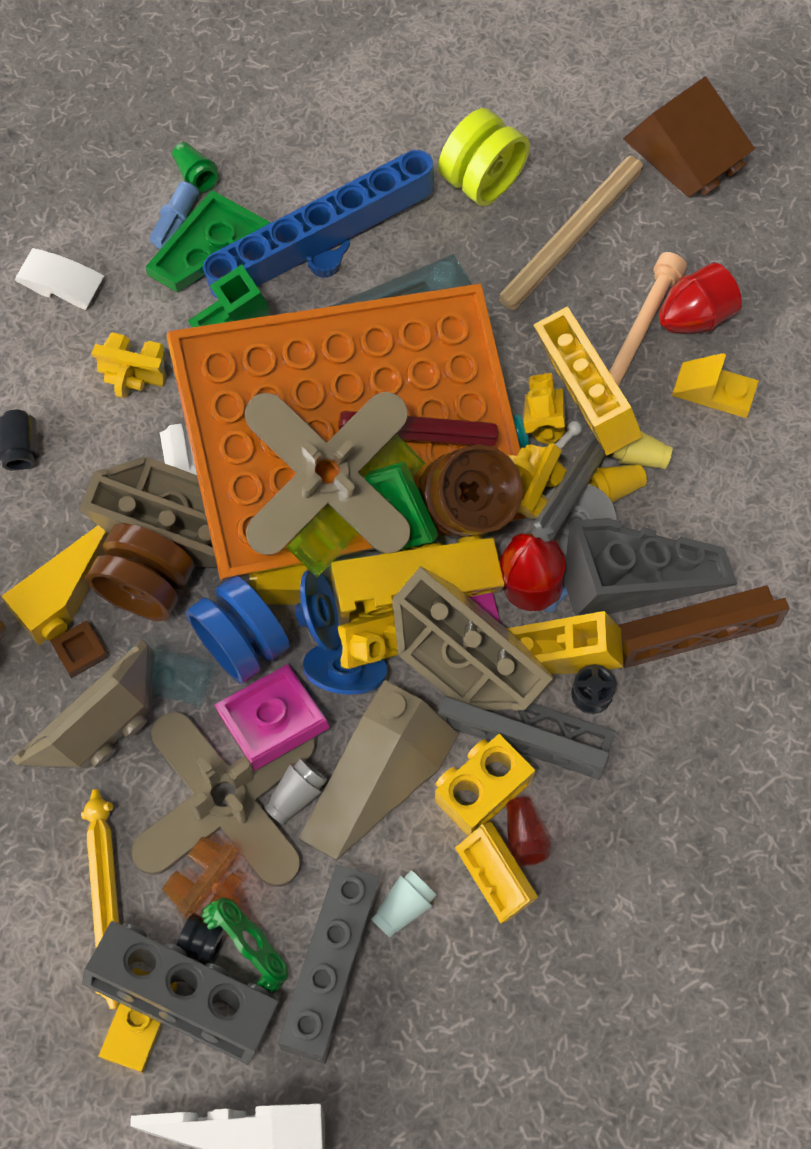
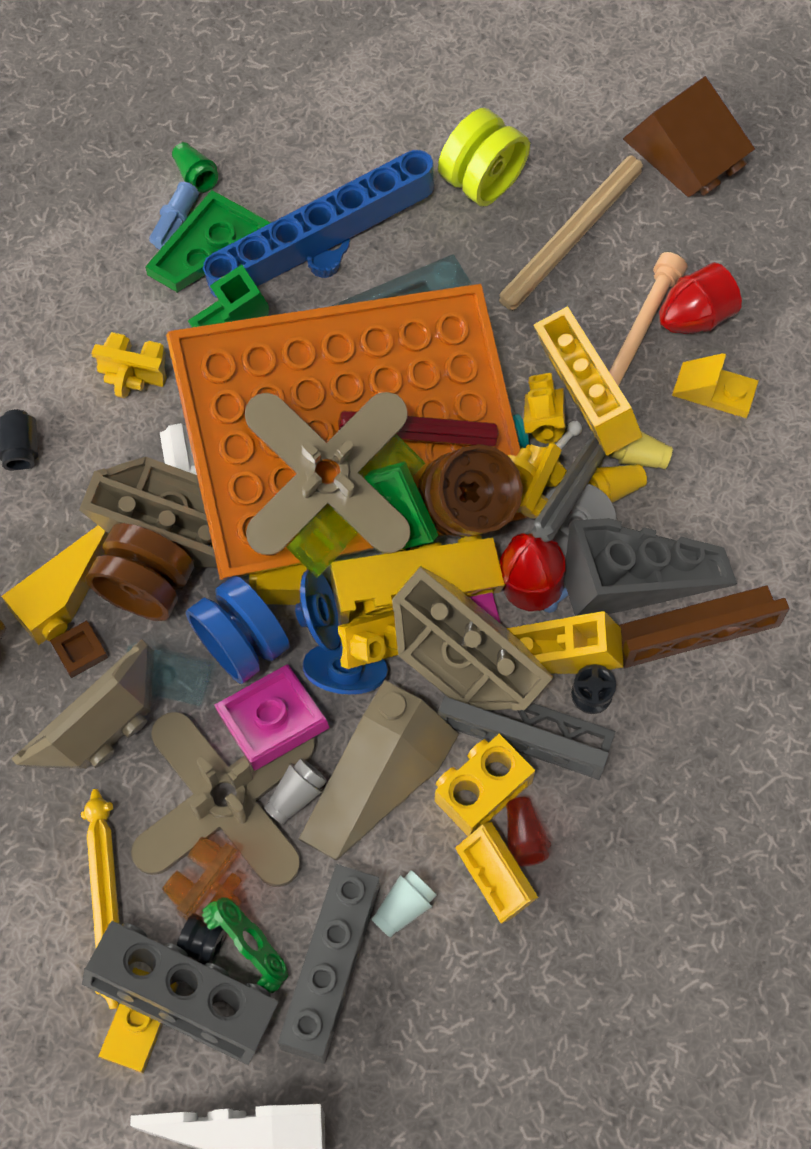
white slope [15,248,104,310] -> none

